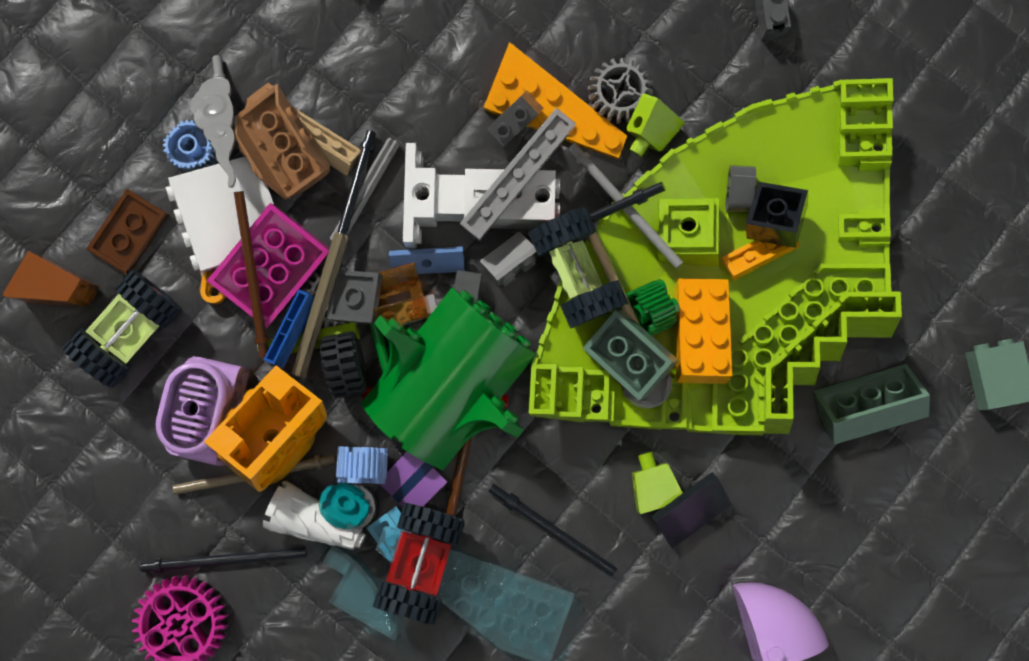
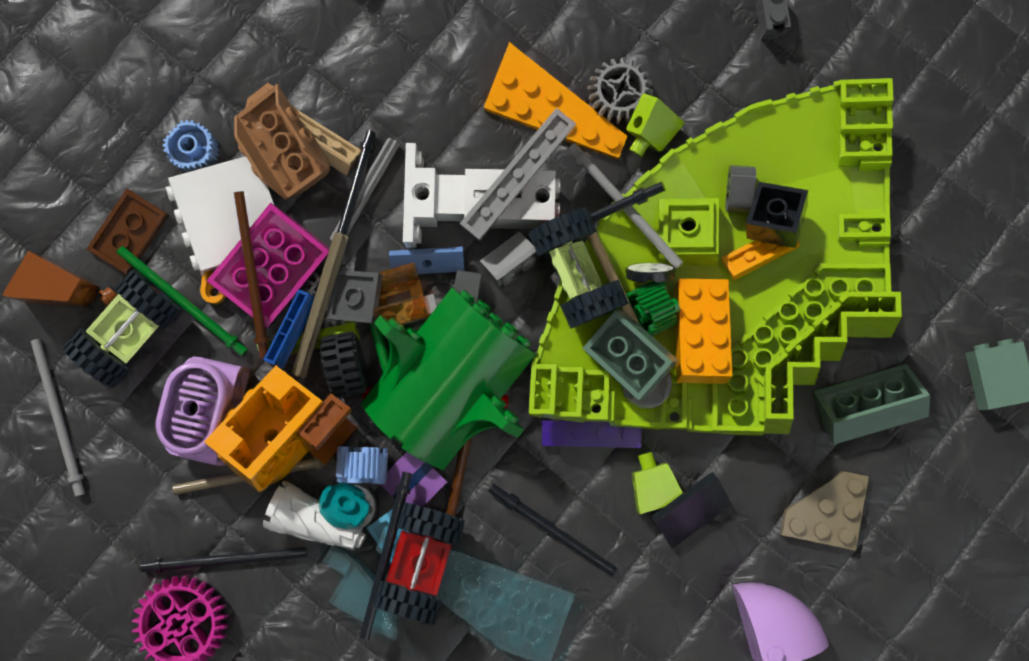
light grey piece [190,55,236,188] -> none
dark grey brick [487,90,543,147] -> none
none -> light grey bar [30,339,85,497]
none -> dark orange plate [98,287,117,308]
none -> green bar [116,246,248,357]
none -> dark orange panel [297,394,358,466]
none -> black bar [359,471,412,640]
none -> dark purple plate [542,421,641,448]
none -> black tile [625,263,676,282]
none -> dark tan plate [780,471,869,551]

